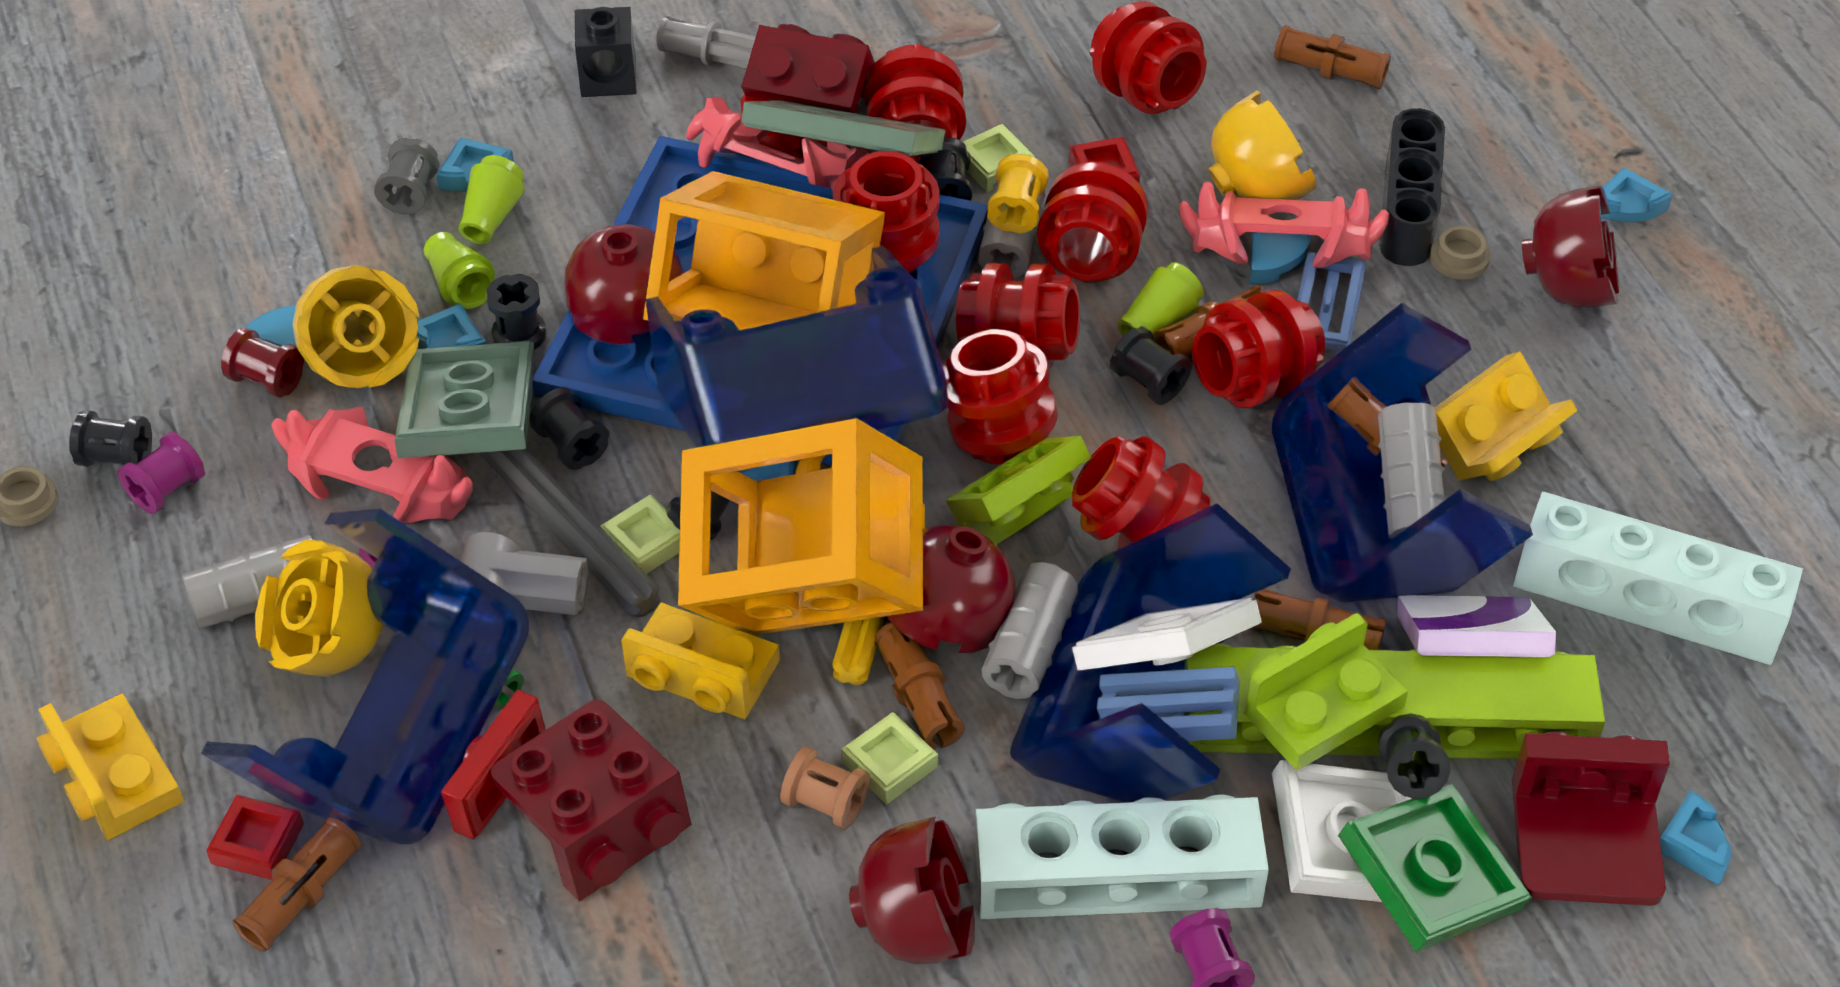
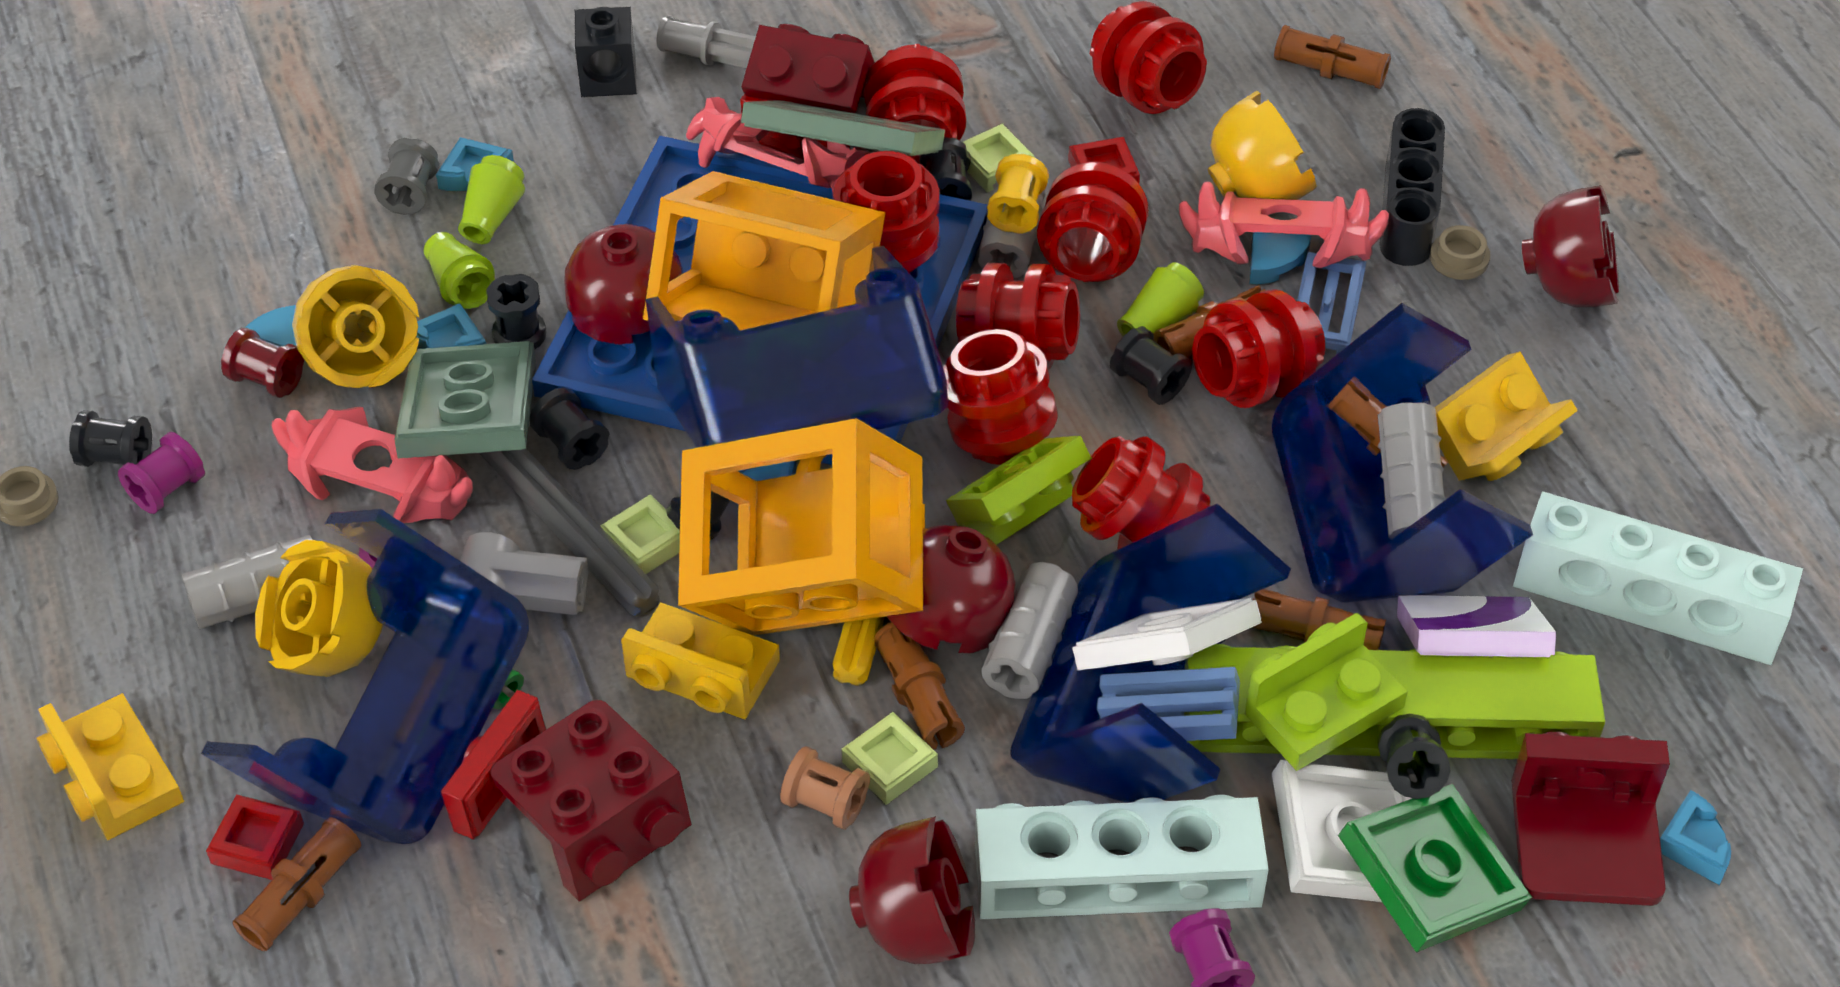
dark azure tile [1601,167,1673,222] -> none

